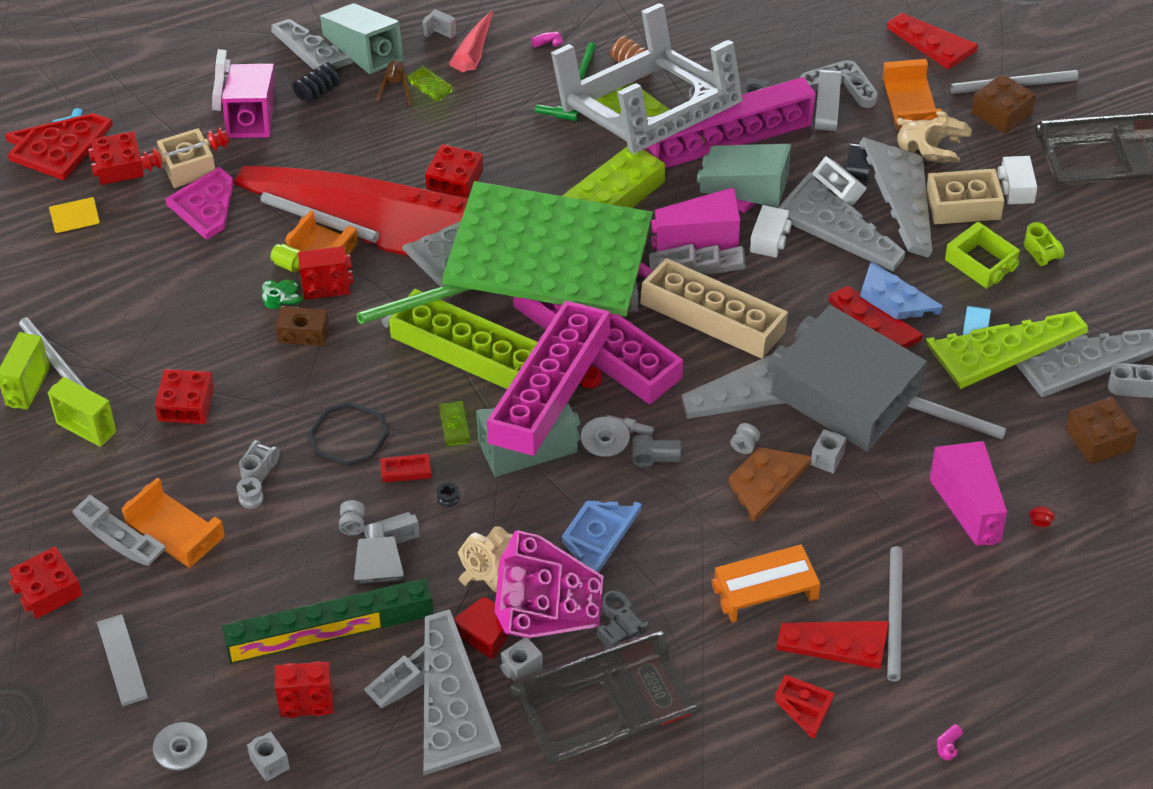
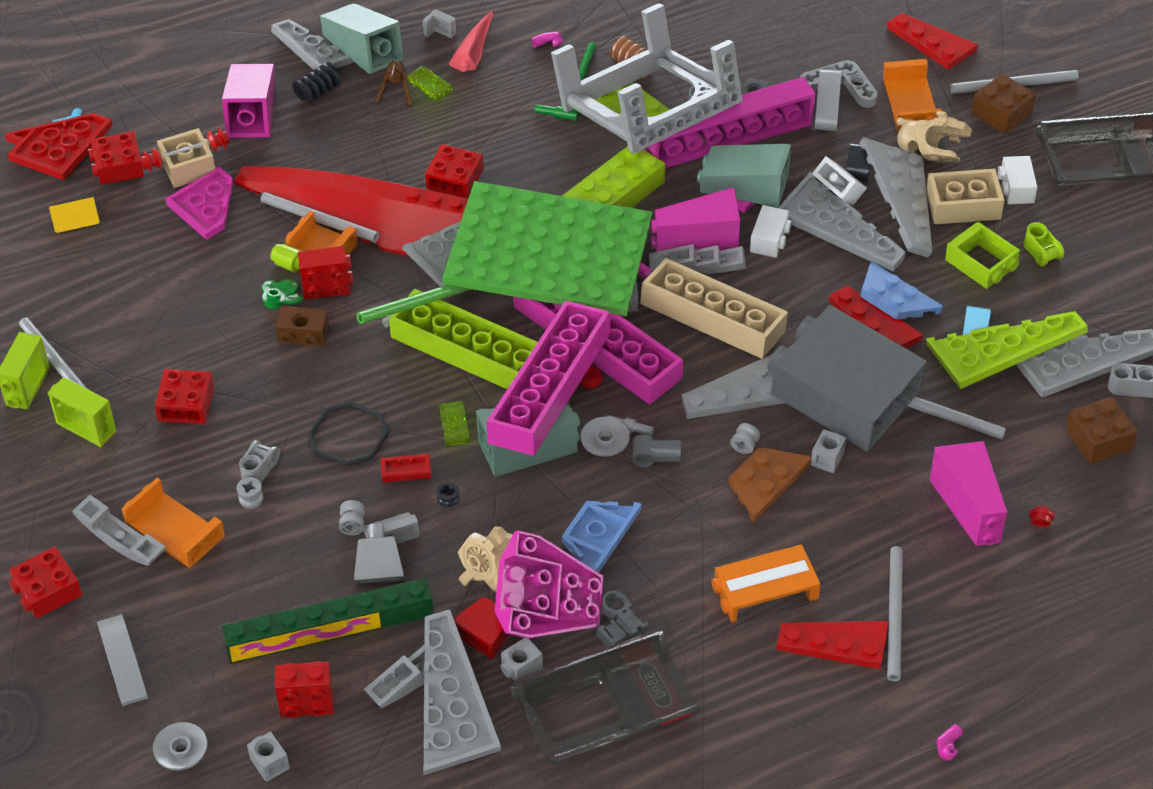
white plate [212,49,230,111] -> none
red wing [775,674,835,739] -> none

